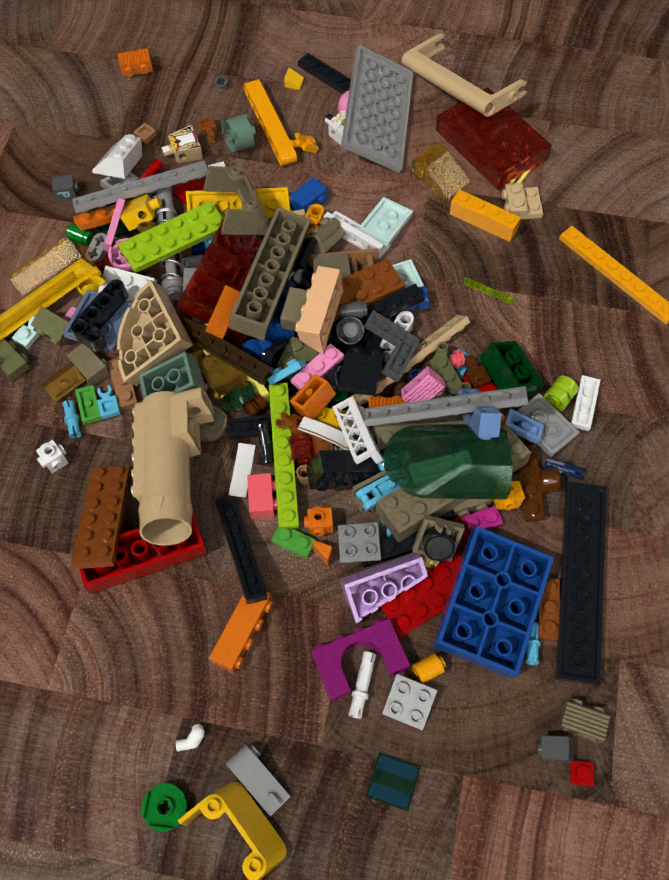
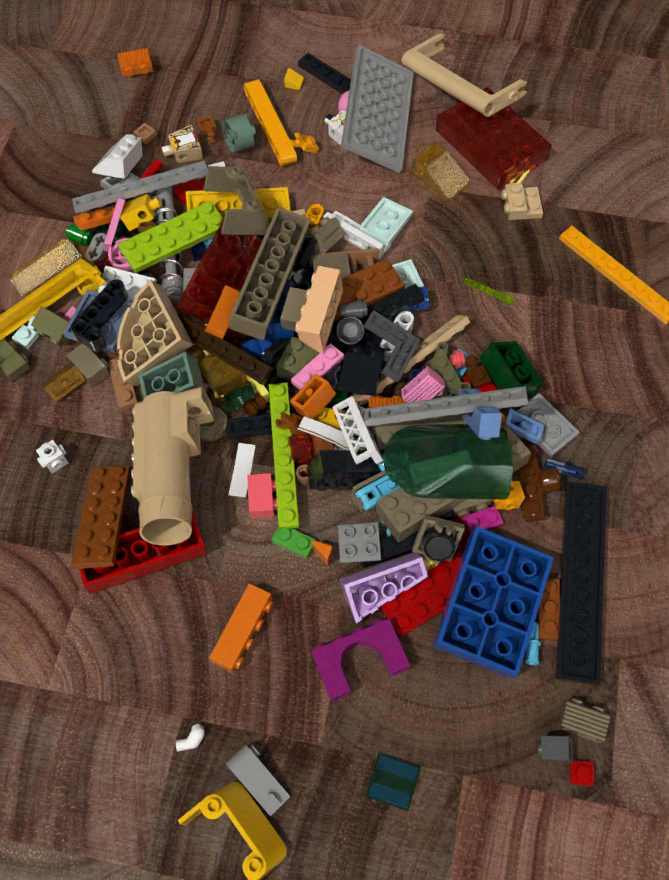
dark grey brick [52,175,79,201] -> none
medium azure pin [62,400,81,438] -> none
bright green plate [75,385,102,425] -> none
medium azure plate [97,385,121,420] -> none
green plate [141,783,188,832] -> none
dark grey cone [181,255,209,268] -> none
dark grey bush [214,76,229,91] -> none
black plate [216,496,267,604] -> none
black pin [256,423,274,463] -> none
medium azure plate [267,358,307,385] -> none
blue brick [289,177,328,214] -> none
orange brick [304,506,333,536] -> none
white pin [348,652,376,719] -> none
light grey hinge [382,674,437,731] -> none
light orange brick [412,653,446,684] -> none
light orange brick [450,189,521,242] -> none
lime wheel [544,375,579,411] -> none
white plate [571,375,600,431] -> none

